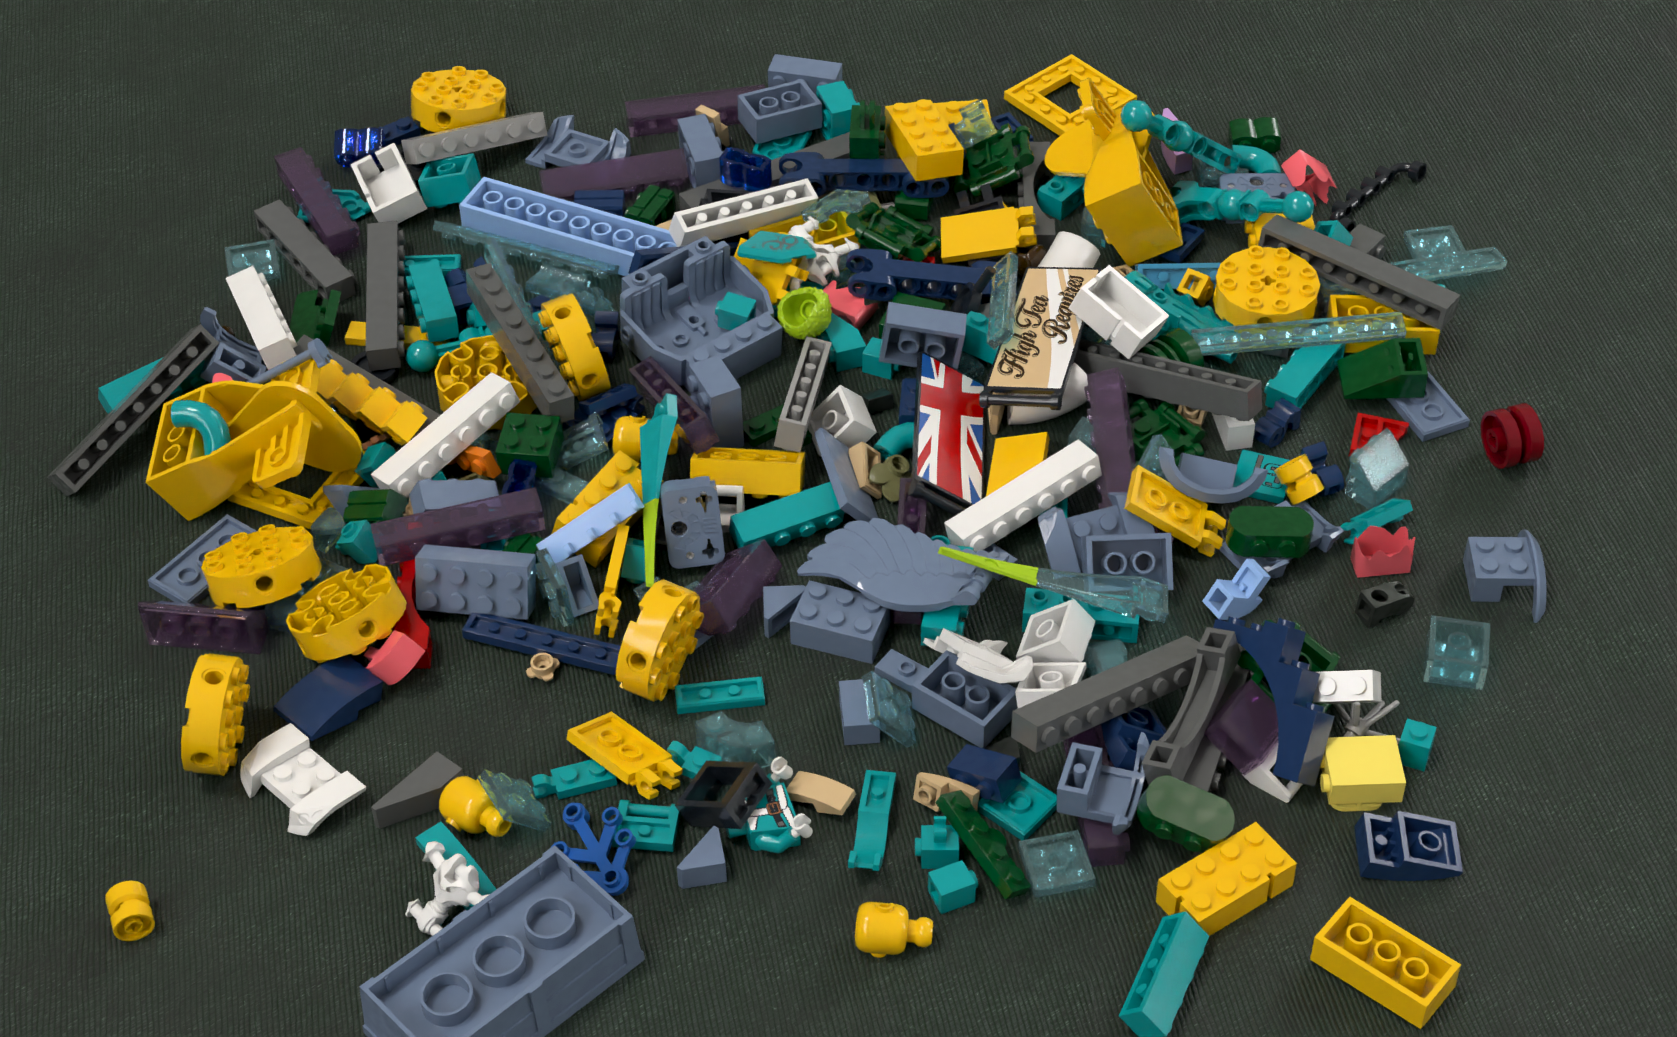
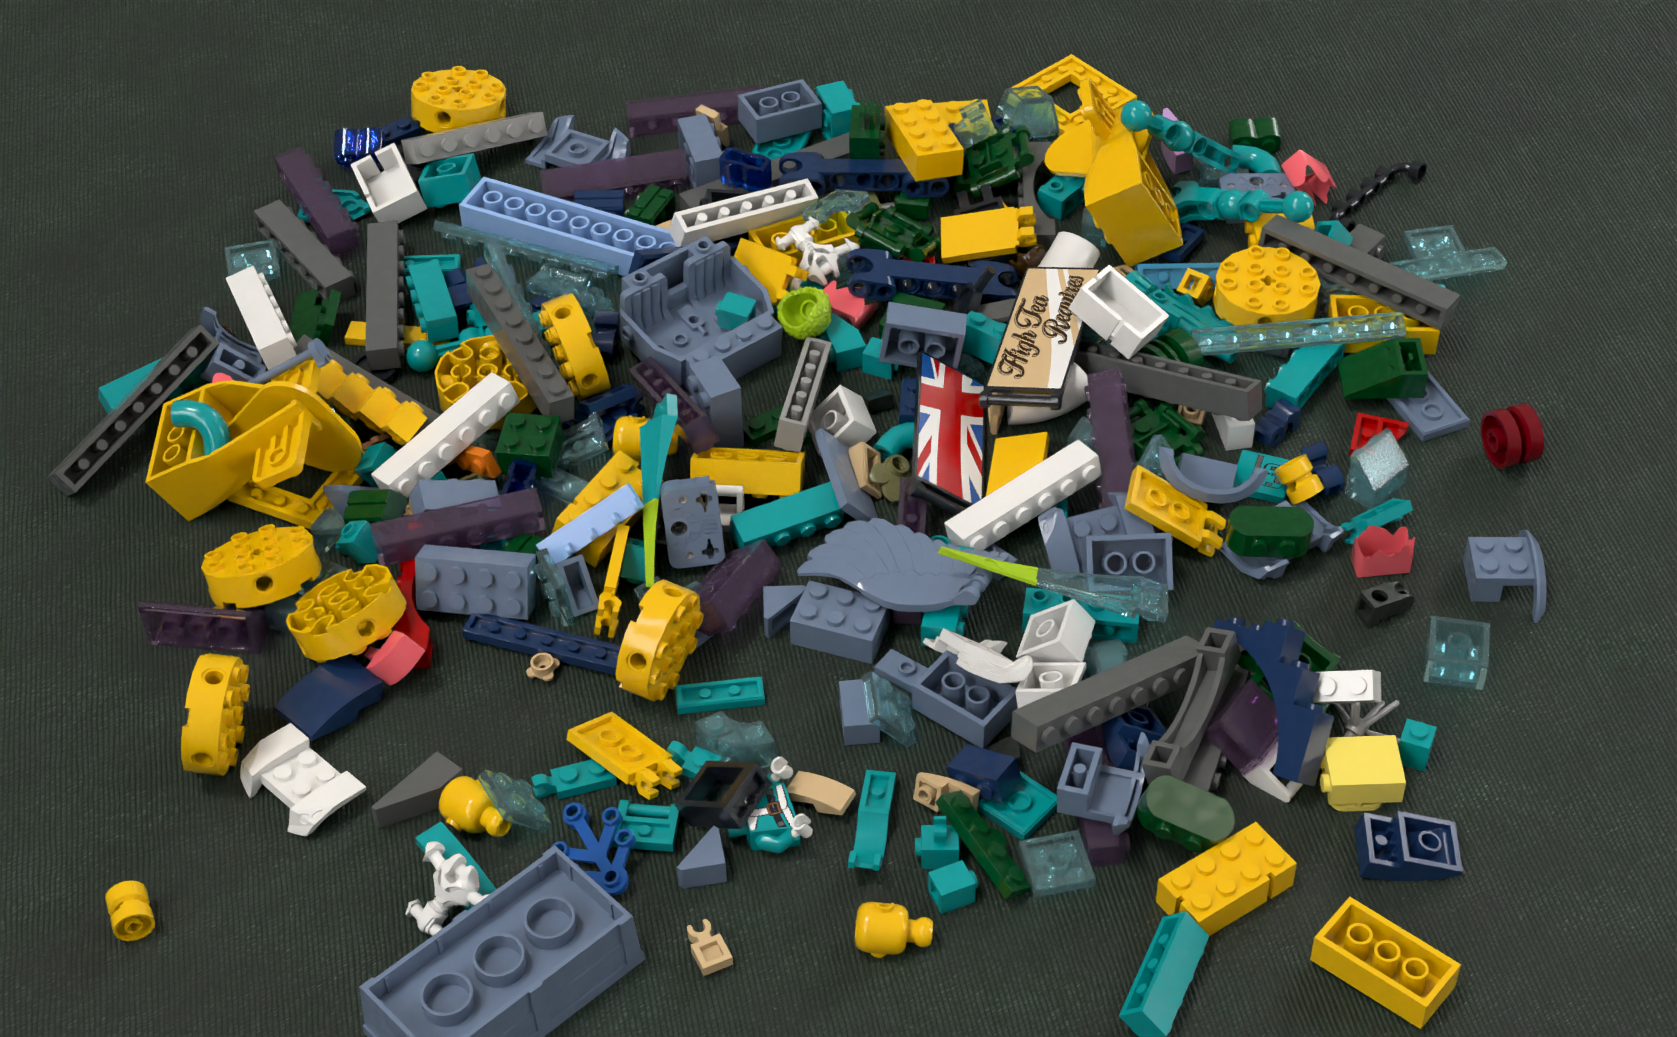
sand blue tile [147,514,256,610] -> none
teal tile [737,231,817,264] -> none
sand blue brick [768,54,842,96] -> none
clear light blue plate [987,251,1018,350] -> none
light blue brick [1202,559,1271,620] -> none
none -> tan plate [687,919,733,976]
none -> clear light blue slope [995,86,1060,139]

